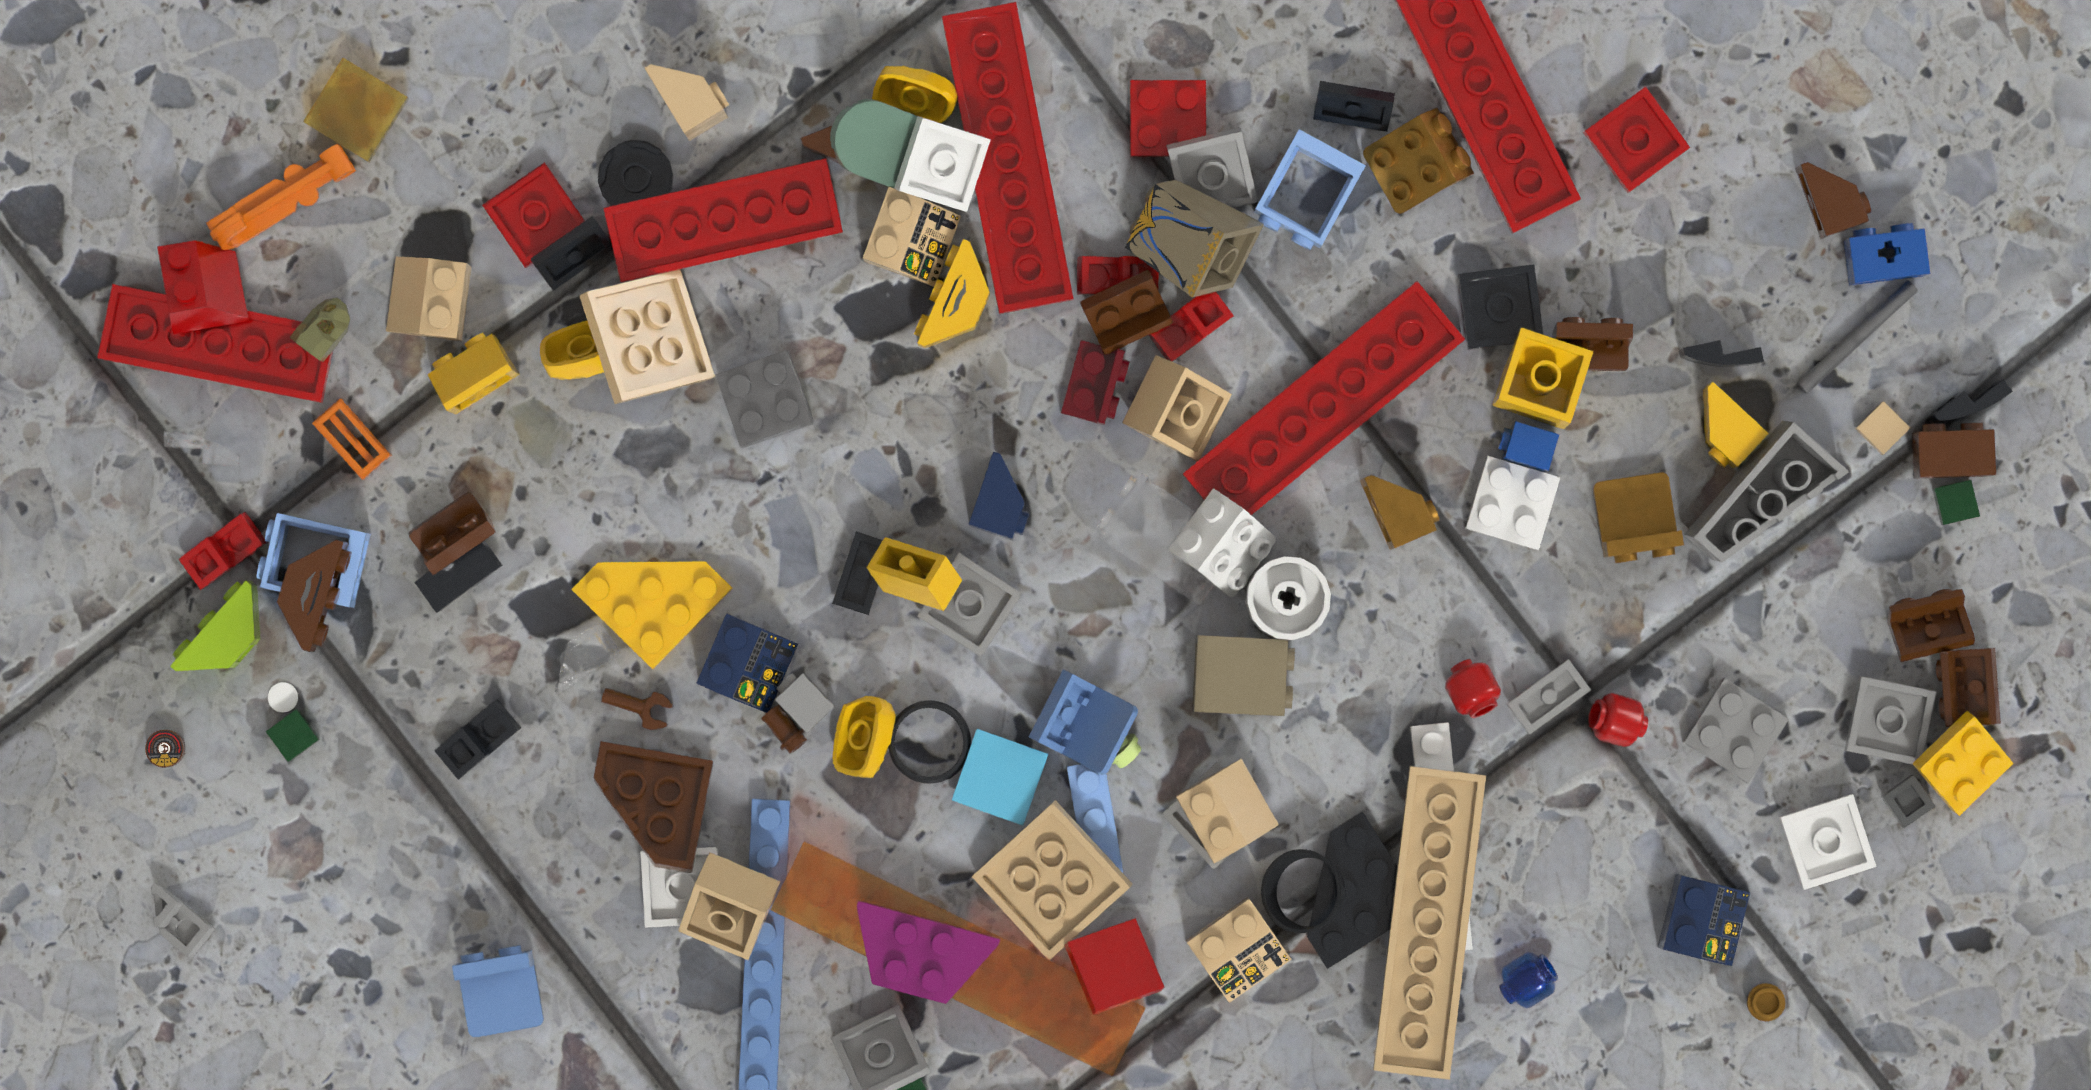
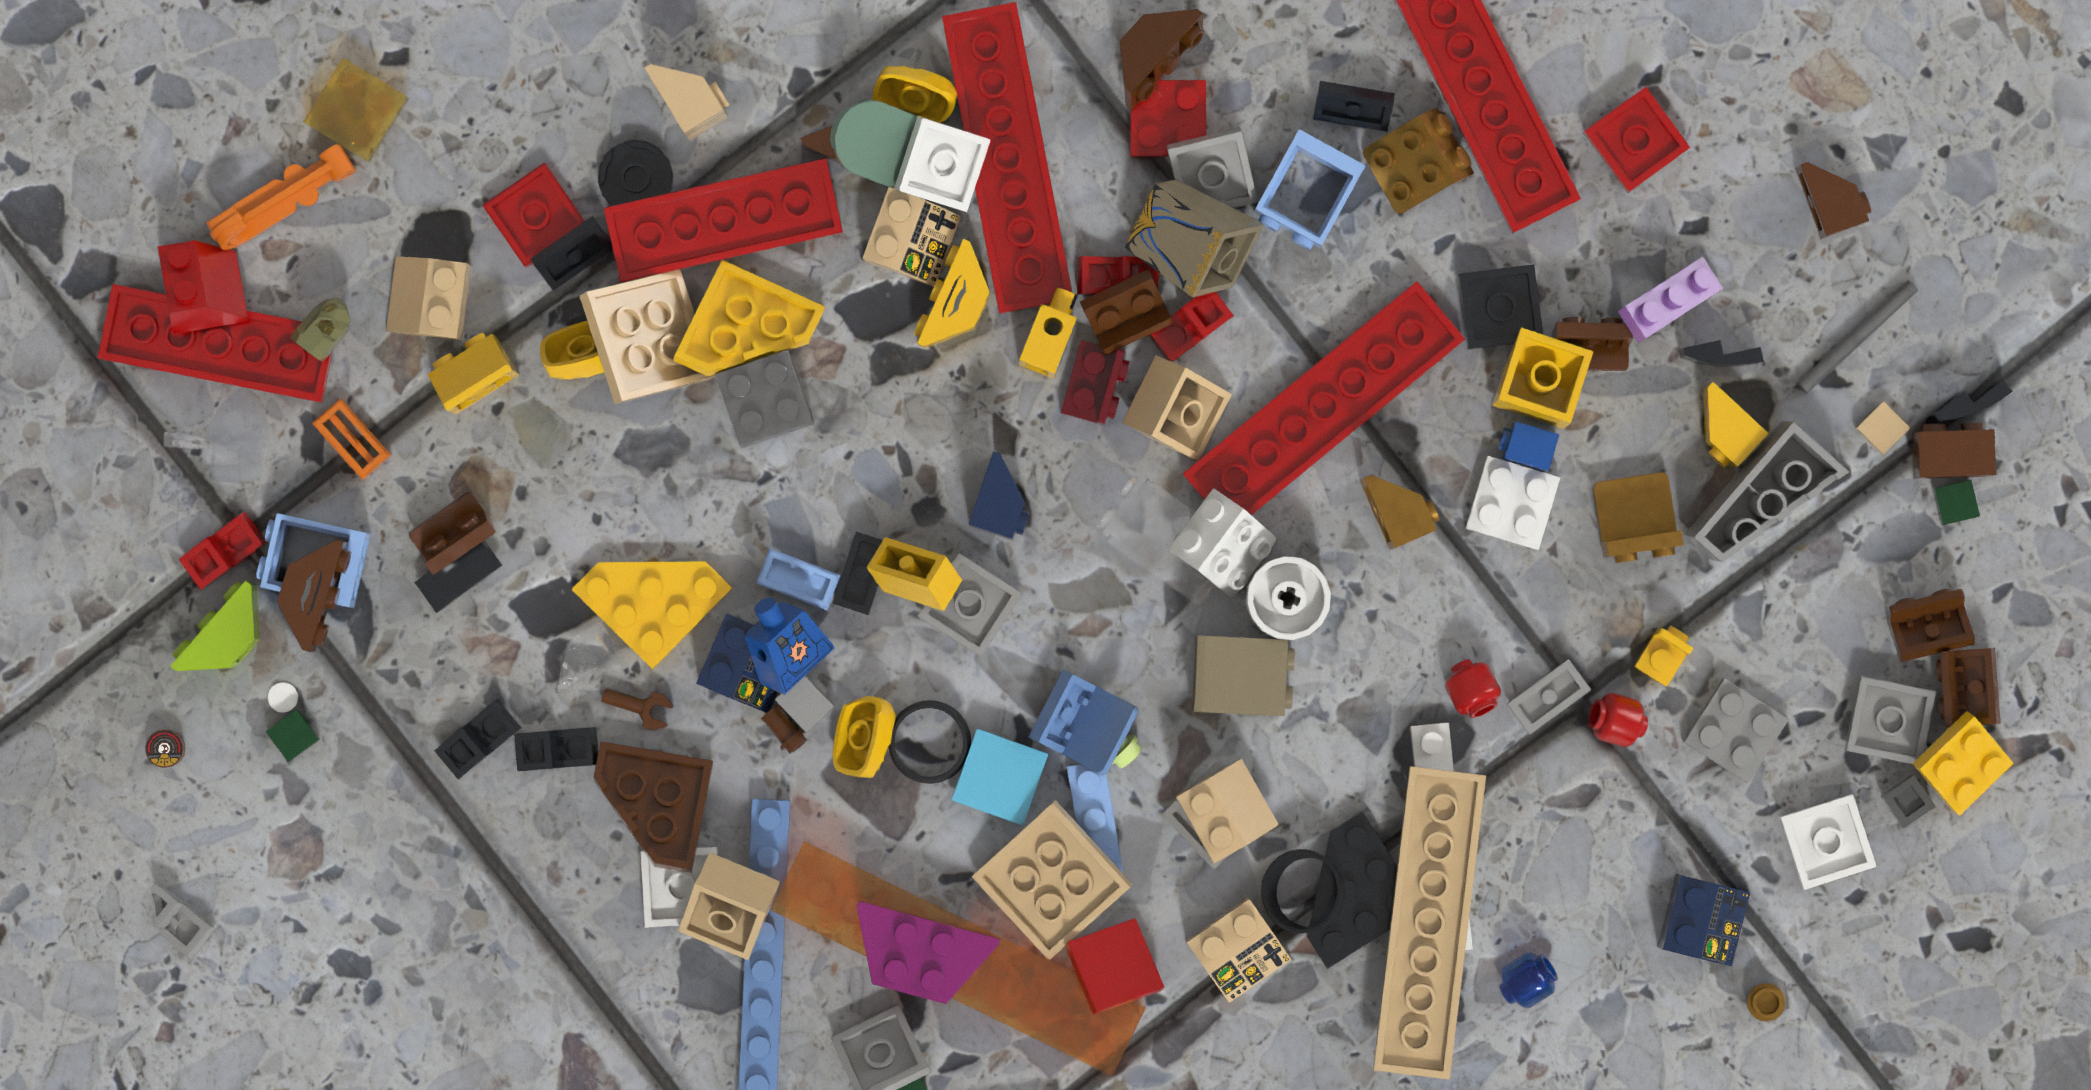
medium blue bracket [452,945,544,1037] -> none
blue brick [1843,223,1931,286] -> none
none -> black slope [514,727,598,772]
none -> yellow plate [673,260,825,376]
none -> blue torso [745,598,835,695]
none -> light blue plate [756,548,841,611]
none -> yellow torso [1019,288,1078,379]
none -> reddish brown slope [1120,9,1204,110]
none -> plate [1618,257,1723,343]
none -> yellow bracket [1633,626,1693,687]

